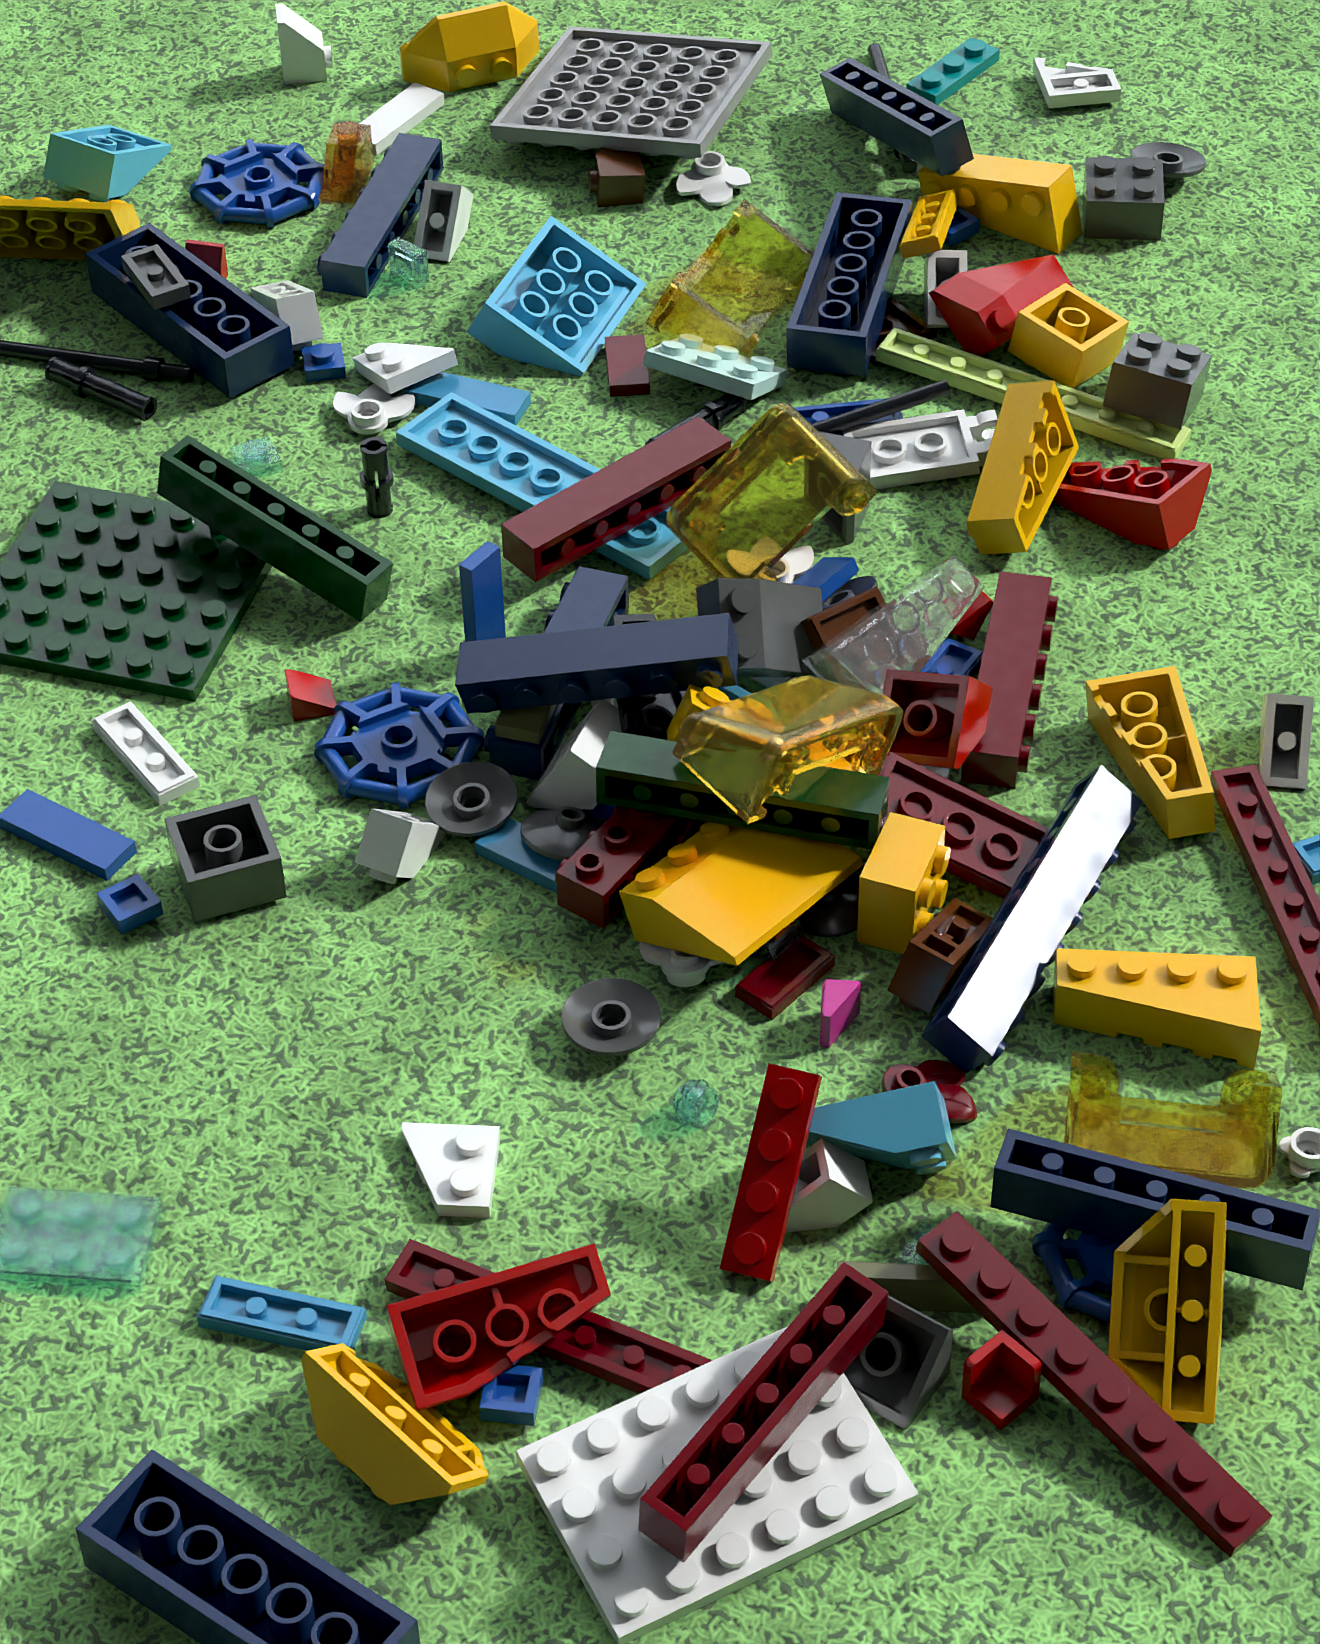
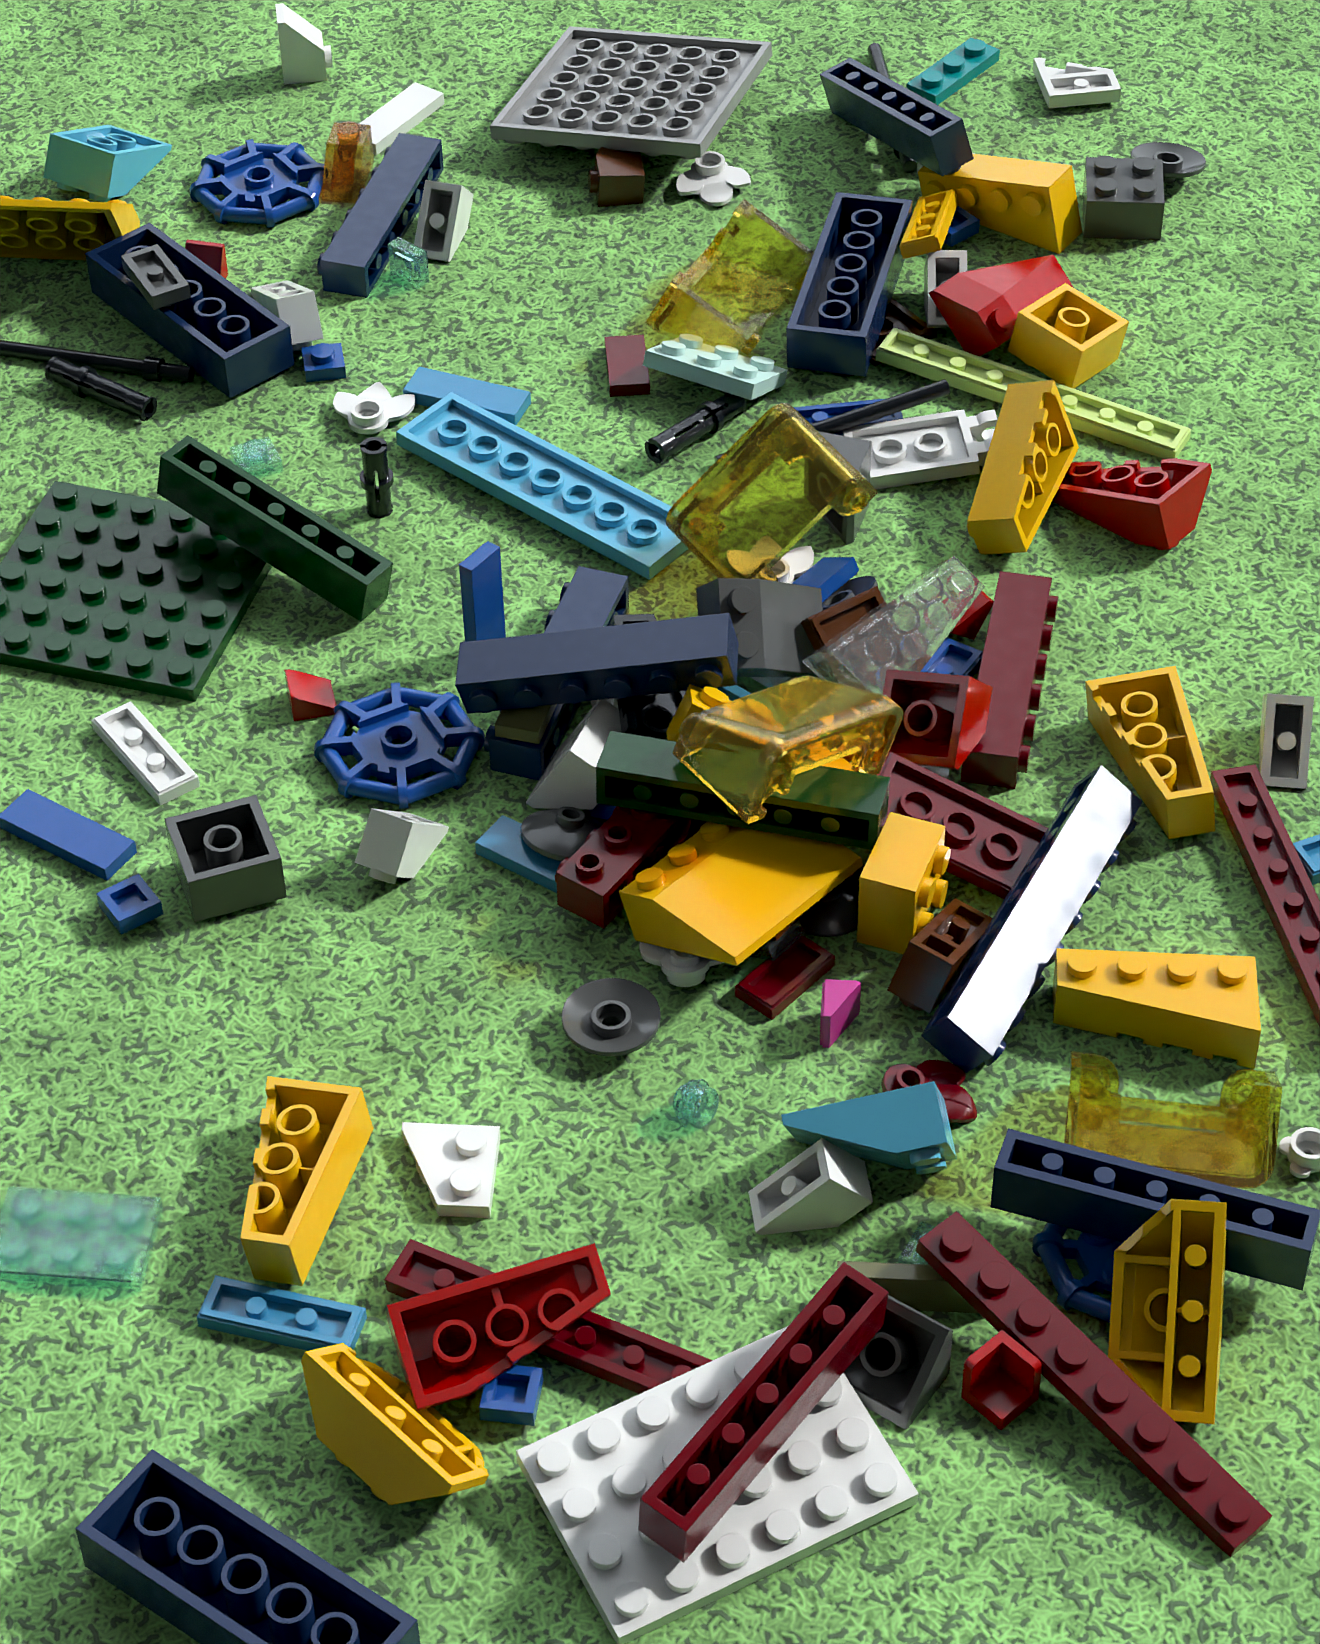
white wing [353,342,458,394] -> none
yellow wedge [399,1,539,92] -> none
dark grey dish [425,761,518,837] -> none
medium azure slope [467,216,646,376] -> none
brick [501,417,731,583] -> none
red plate [719,1063,822,1282] -> none
dark grey brick [1103,332,1212,430] -> none
none -> yellow wedge [240,1076,374,1286]

